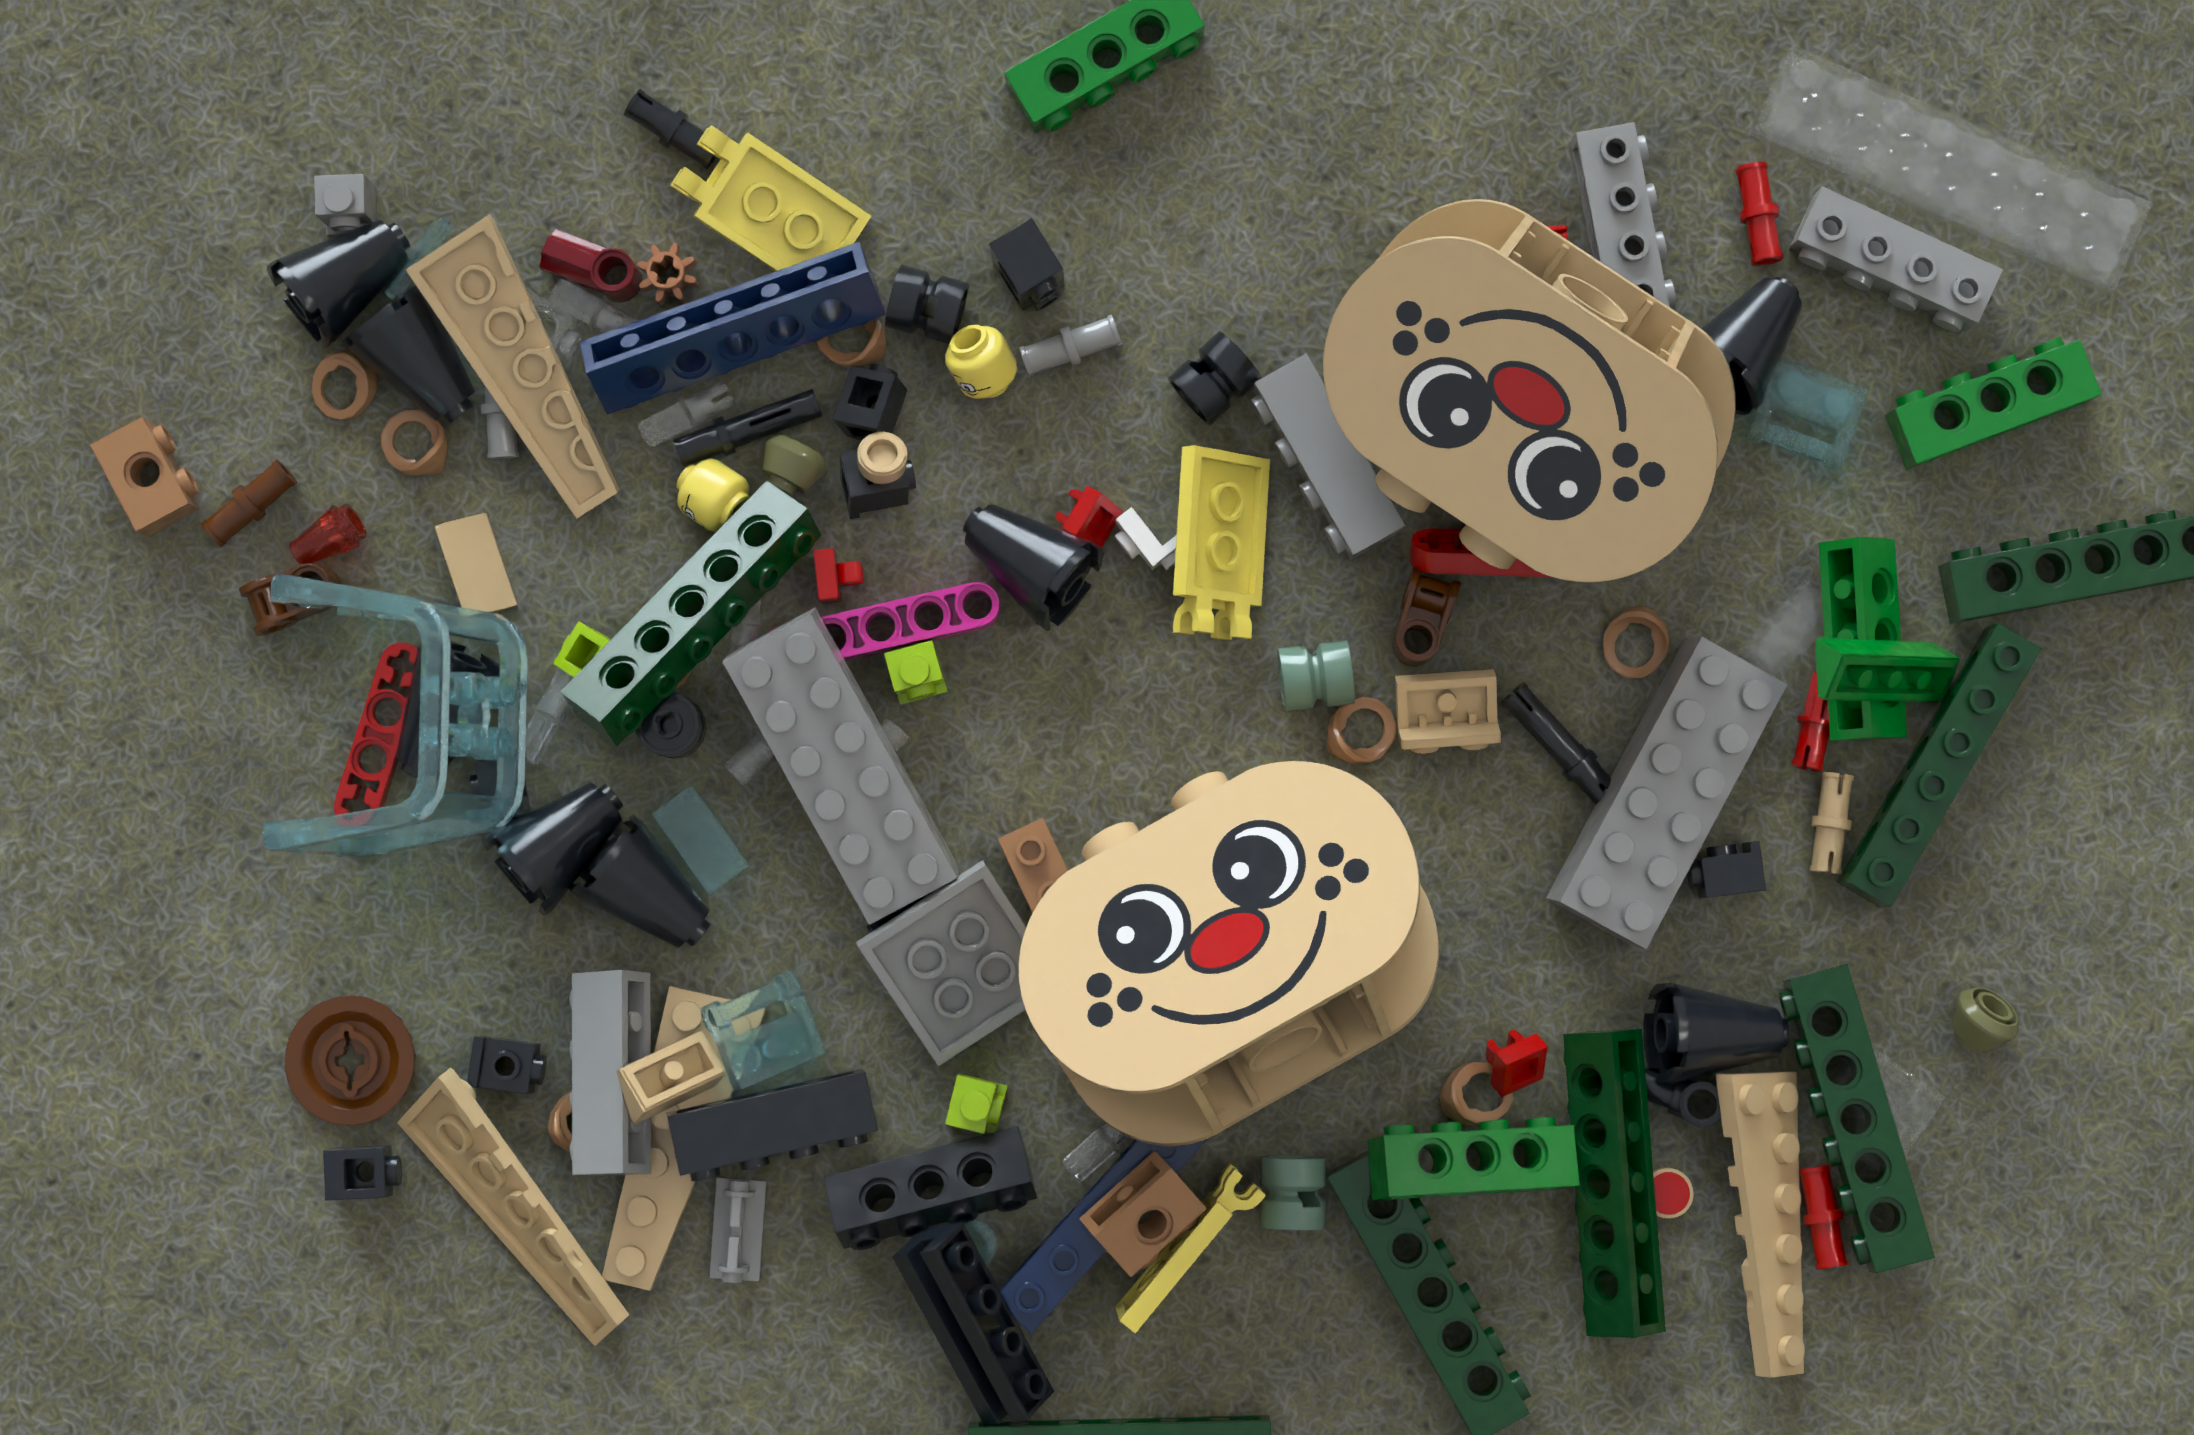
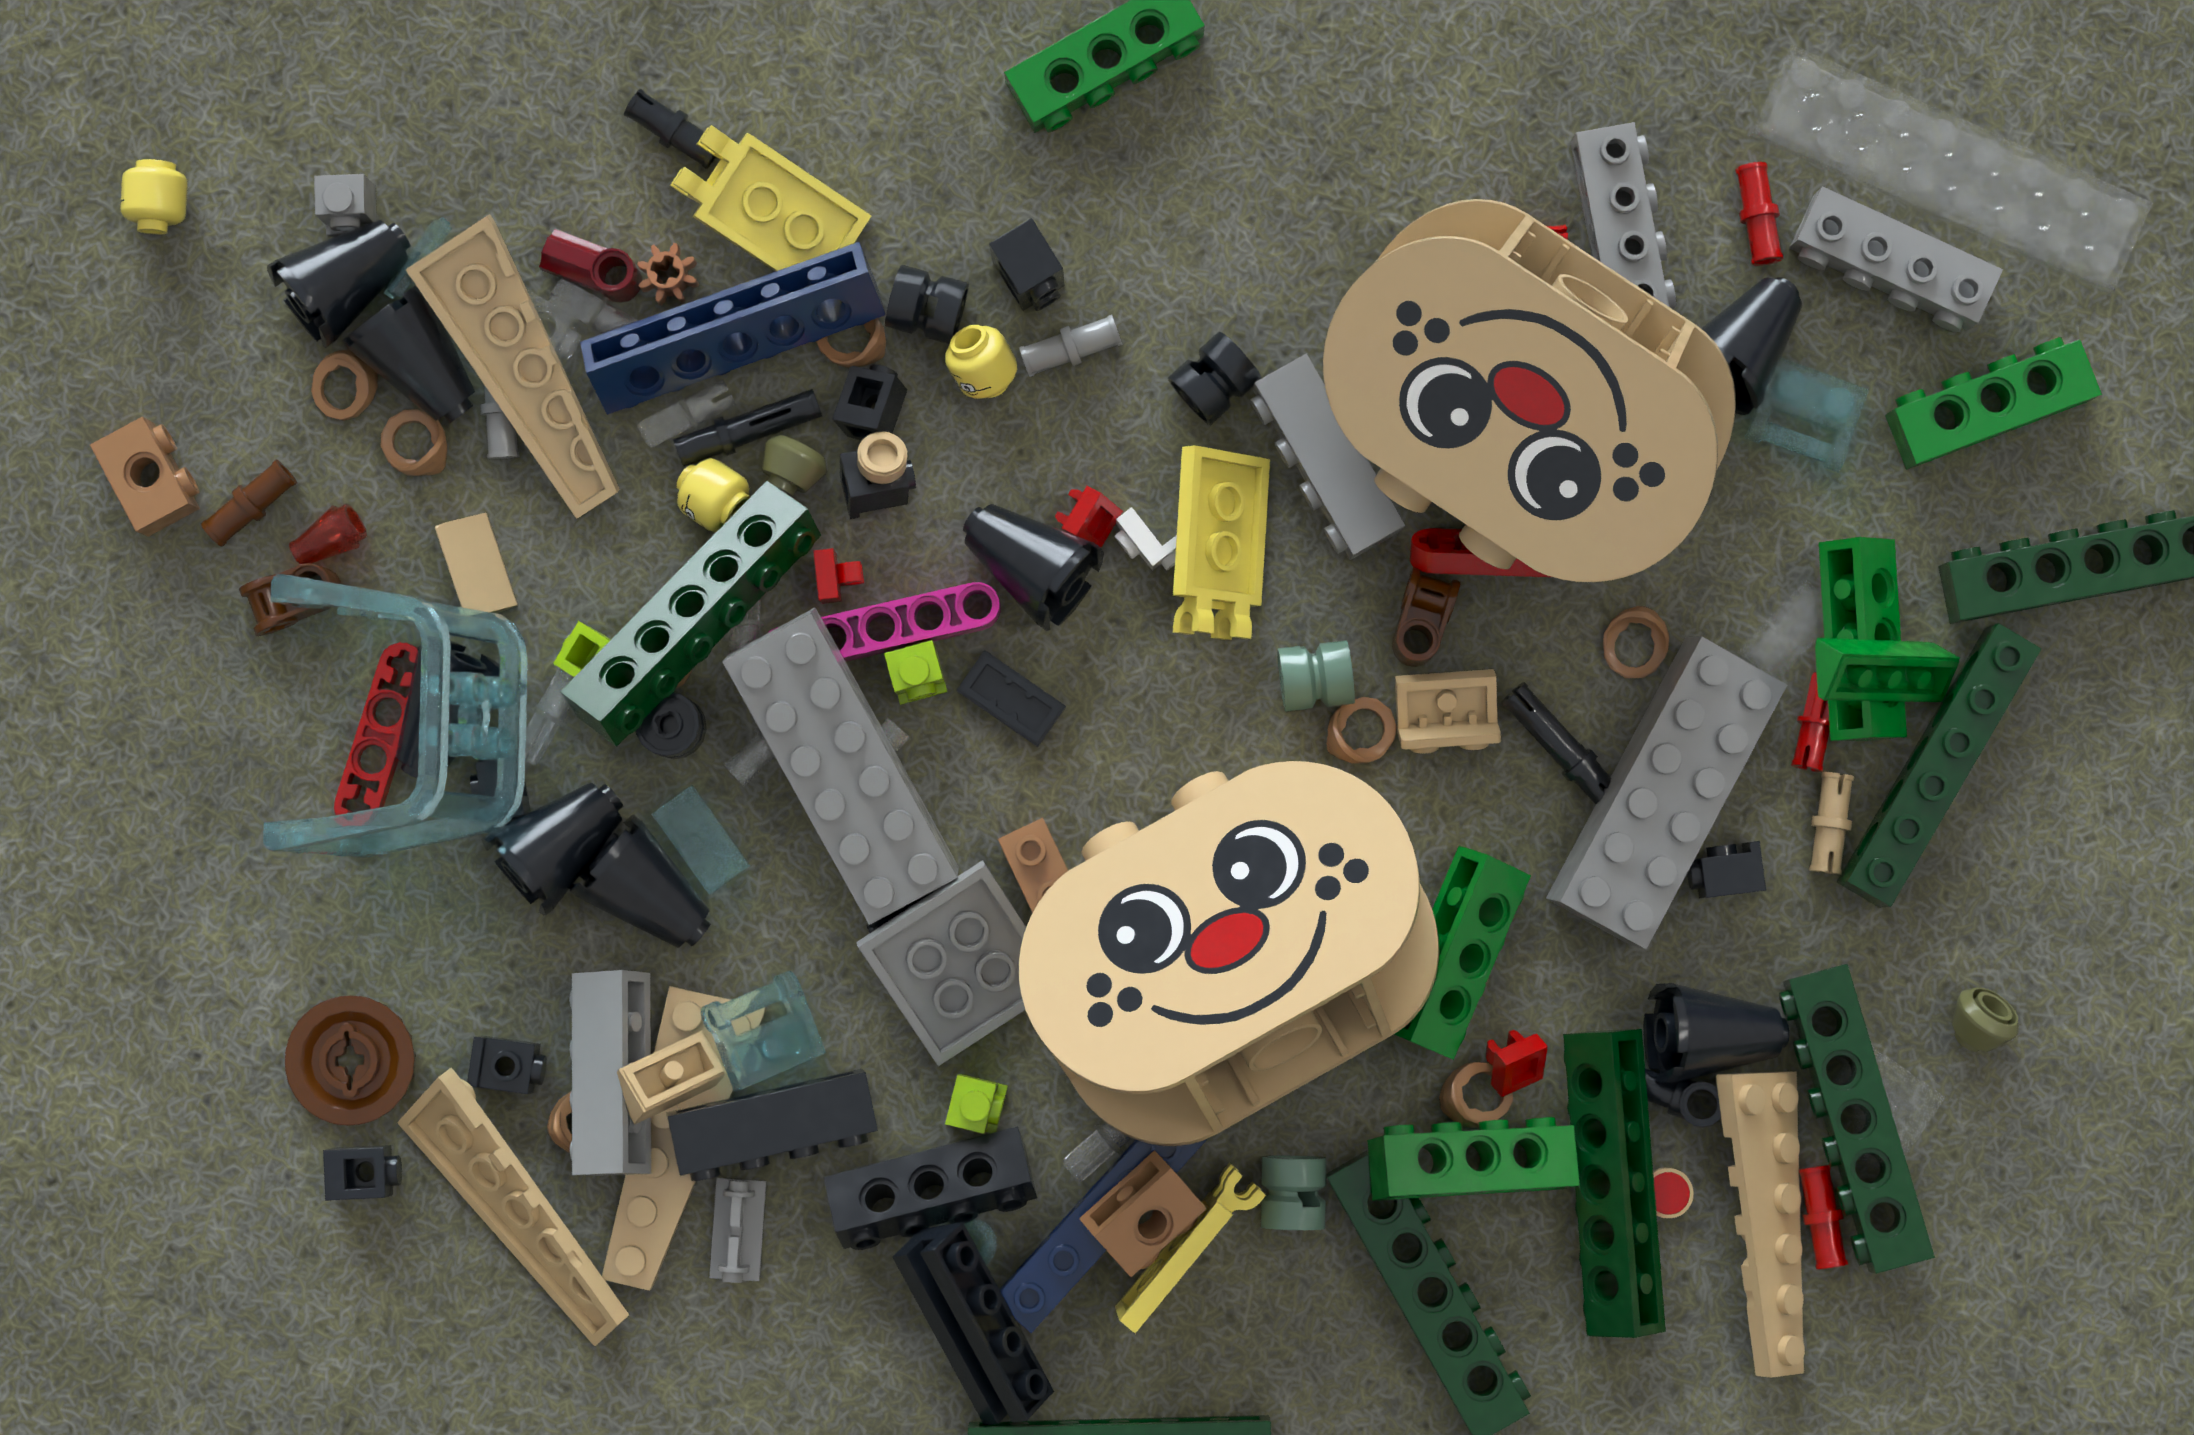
none -> light yellow head [120,159,188,235]
none -> black plate [956,650,1066,747]
none -> green brick [1394,845,1531,1060]

